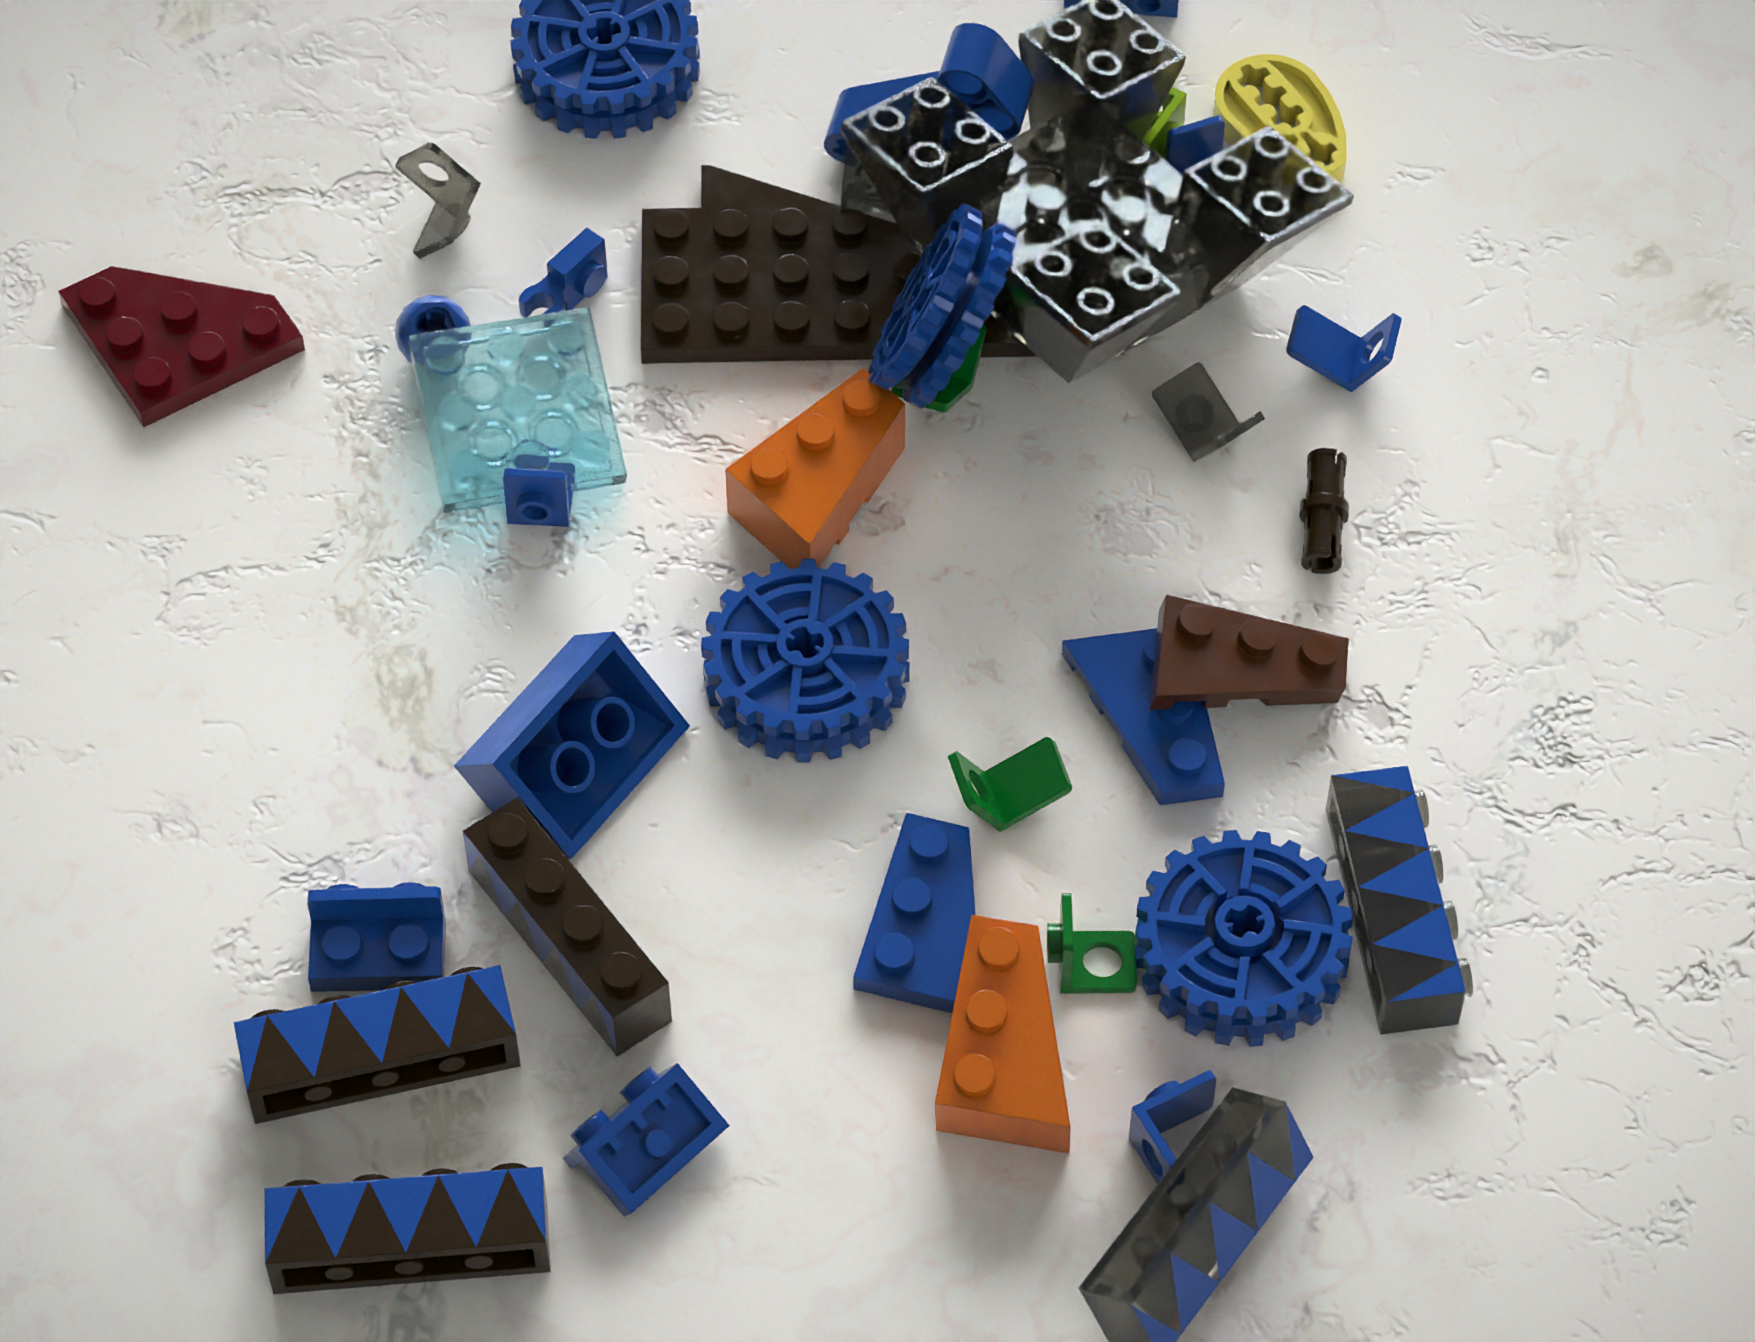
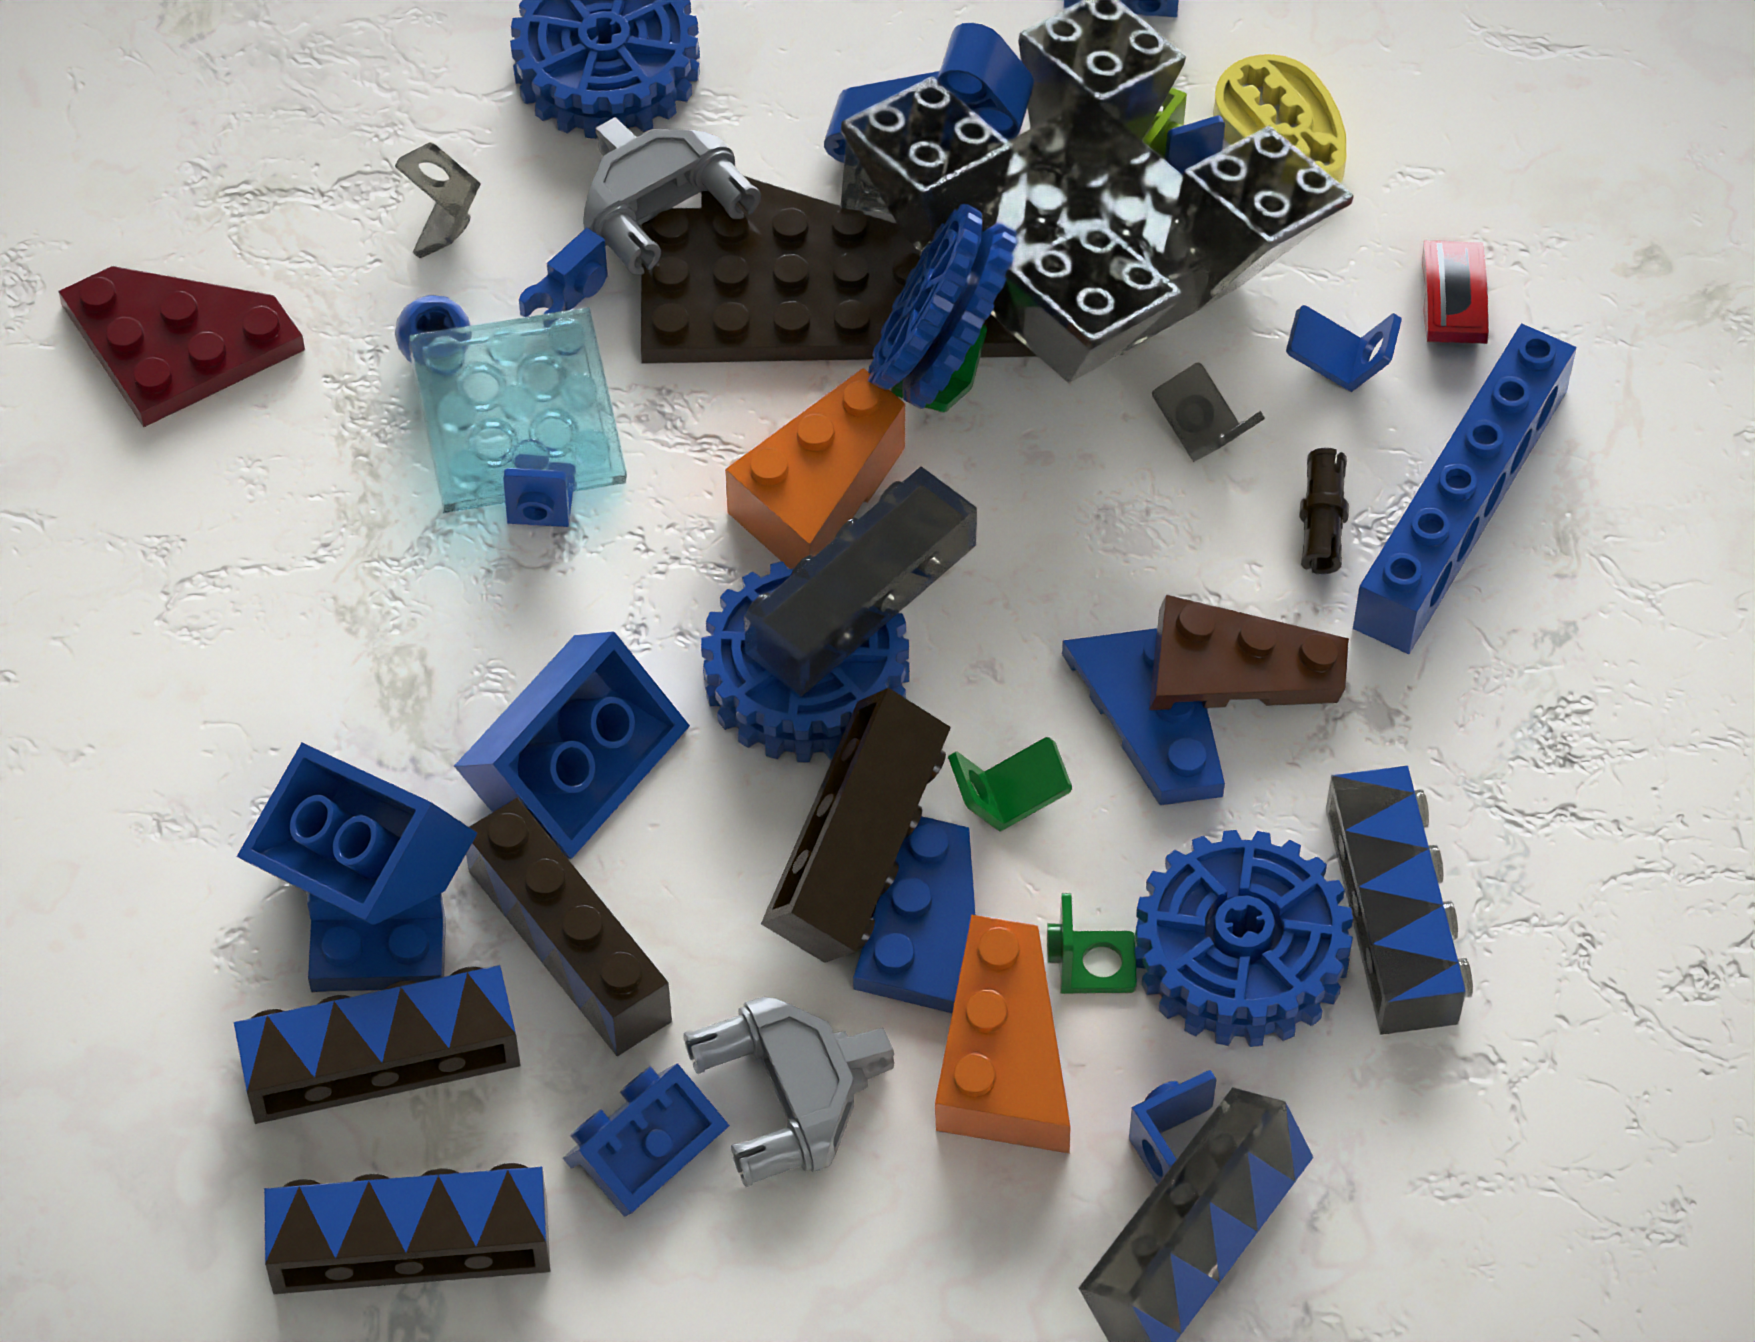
none -> blue slope [236,742,478,925]
none -> light grey connector [583,117,761,275]
none -> light grey connector [683,997,895,1187]
none -> clear smoke brick [744,466,977,697]
none -> dark brown brick [761,687,951,963]
none -> blue brick [1352,323,1577,654]
none -> red slope [1422,240,1489,344]

